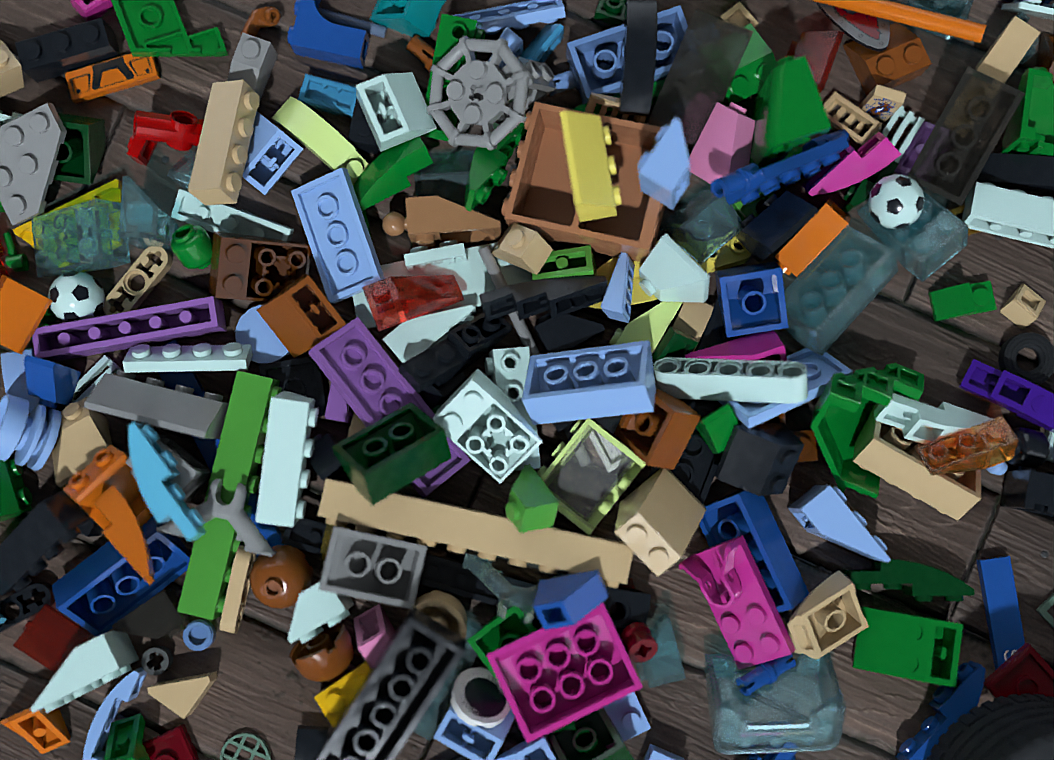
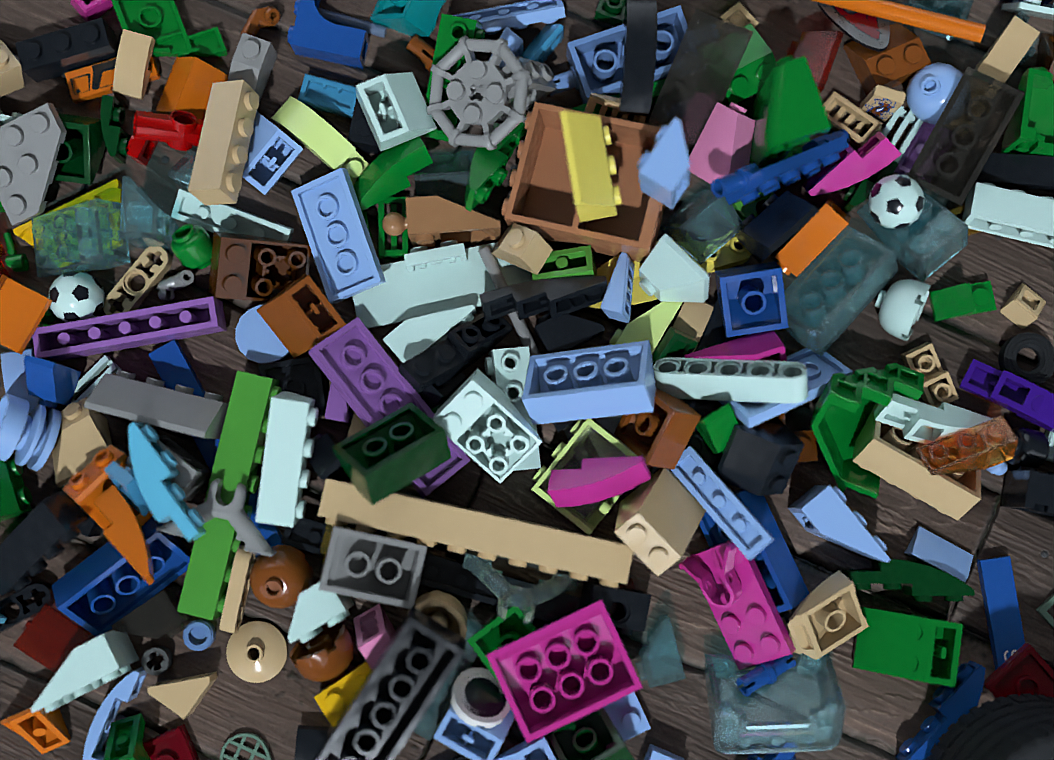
light aqua plate [122,342,253,373] -> none
clear red slope [362,275,464,331] -> none
bright green slope [505,464,559,533] -> none
blue slope [533,570,609,630] -> none
dark red wheel [620,622,658,663] -> none
none -> dark green slope [100,95,130,164]
none -> dark azure plate [104,461,150,516]
none -> tan slope [113,29,156,100]
none -> orange slope [155,57,229,120]
none -> light grey arm [157,270,194,301]
none -> tan dish [226,621,288,683]
none -> green tile [378,197,410,258]
none -> dark pink slope [547,456,651,508]
none -> light blue plate [670,446,775,560]
none -> light aqua cylinder [875,279,931,341]
none -> tan slope [900,342,959,408]
none -> light blue slope [905,526,974,583]
none -> light blue cylinder [906,62,970,125]

